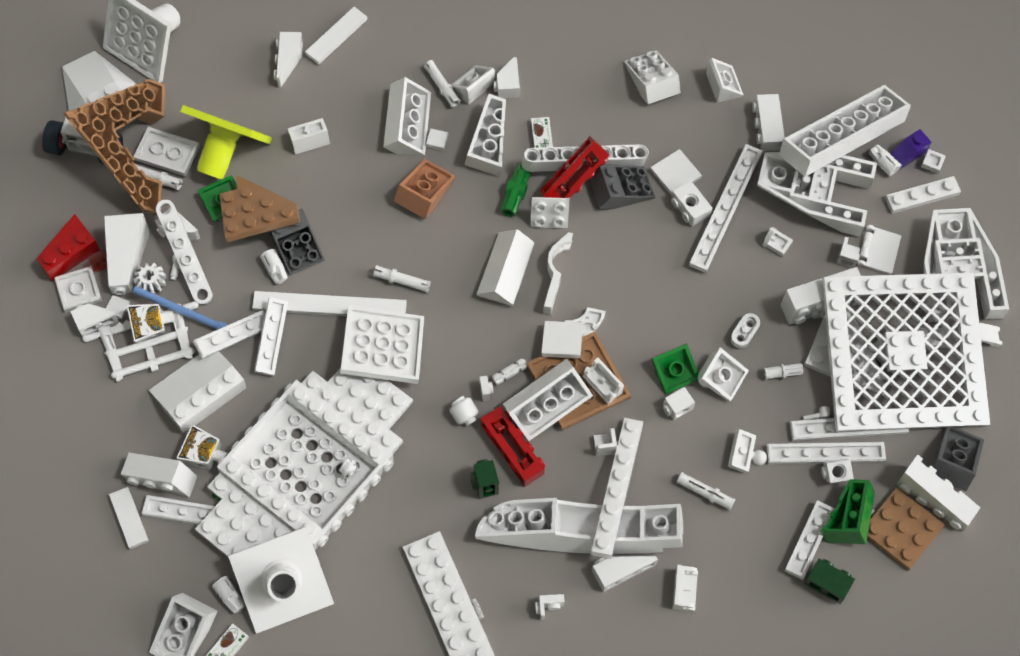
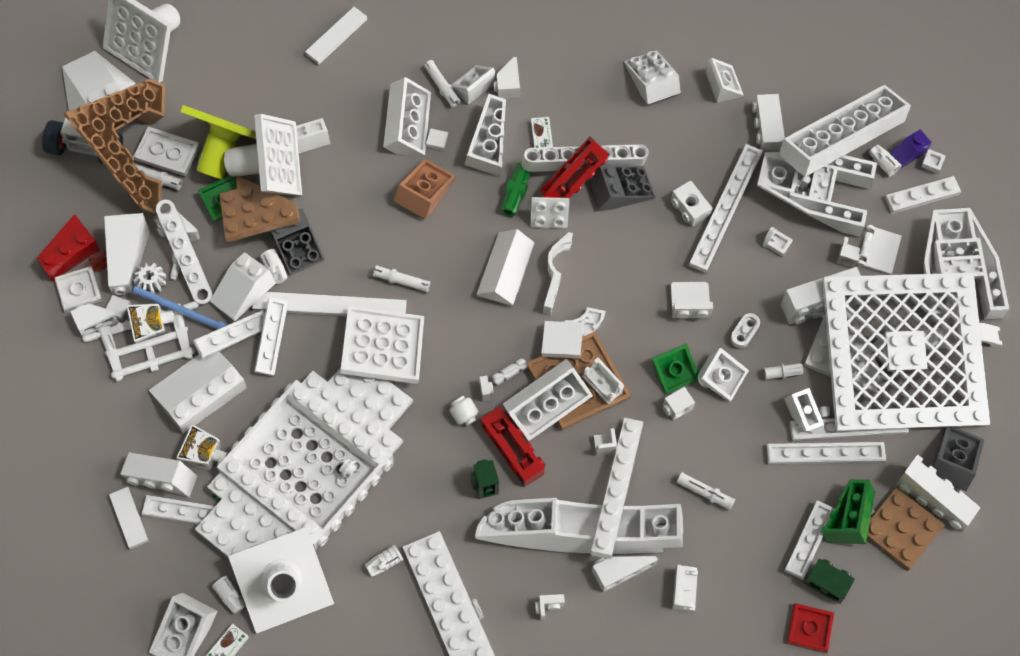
white slope [274,32,303,88] -> none
white tile [650,149,702,196] -> none
white plate [728,429,767,473] -> none
white brick [821,459,854,483] -> none
none -> white slope [210,252,276,321]
none -> white piece [224,114,302,196]
none -> white hinge [365,544,403,576]
none -> white bracket [671,282,713,319]
none -> white slope [784,388,824,432]
none -> red tile [786,603,835,654]

